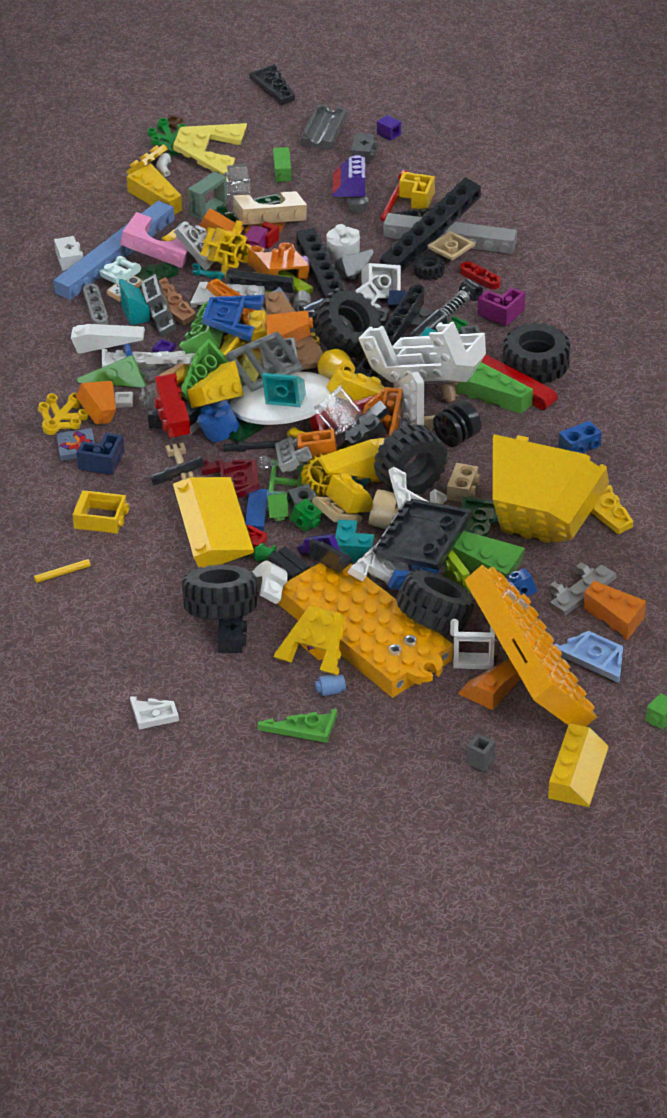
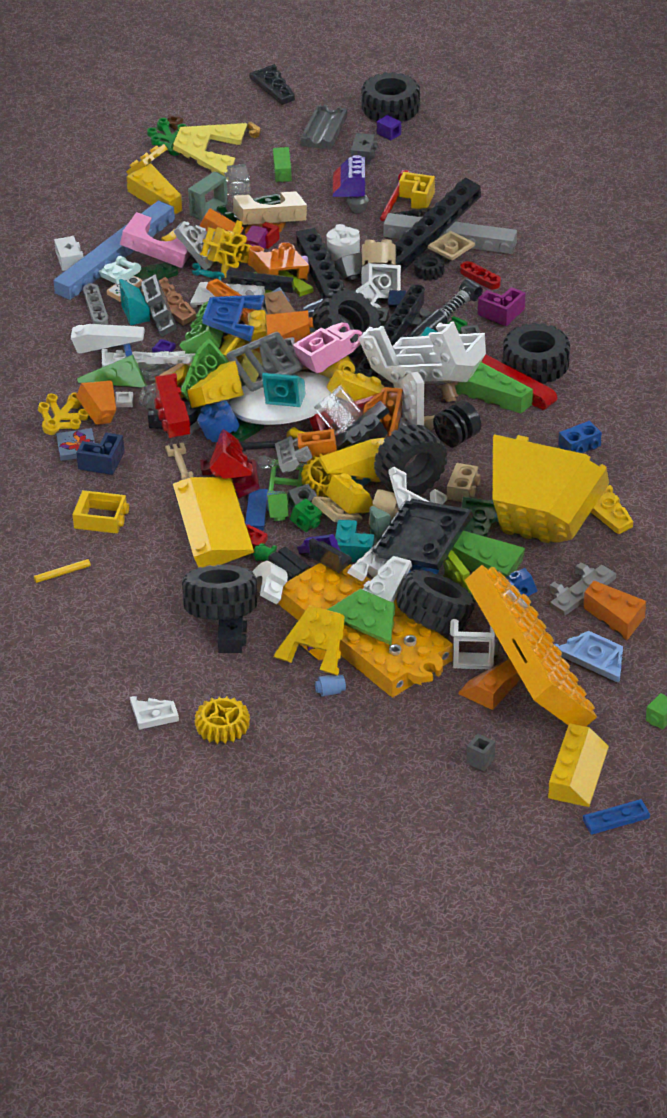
black pin [149,455,205,486] -> none
white arm [156,153,171,177] -> none
bright green wing [258,709,337,743] -> none
light grey brick [293,291,311,312] -> none
none -> yellow gear [195,696,250,745]
none -> red wedge [210,429,253,479]
none -> pearl gold arm [247,122,261,138]
none -> bright pink brick [293,322,362,373]
none -> bright green wing [327,589,395,645]
none -> black tyre [361,72,420,123]
none -> tan brick [362,239,396,266]
none -> white wing [363,556,412,602]
none -> sand green slope [370,506,391,544]
none -> blue tile [583,799,650,835]

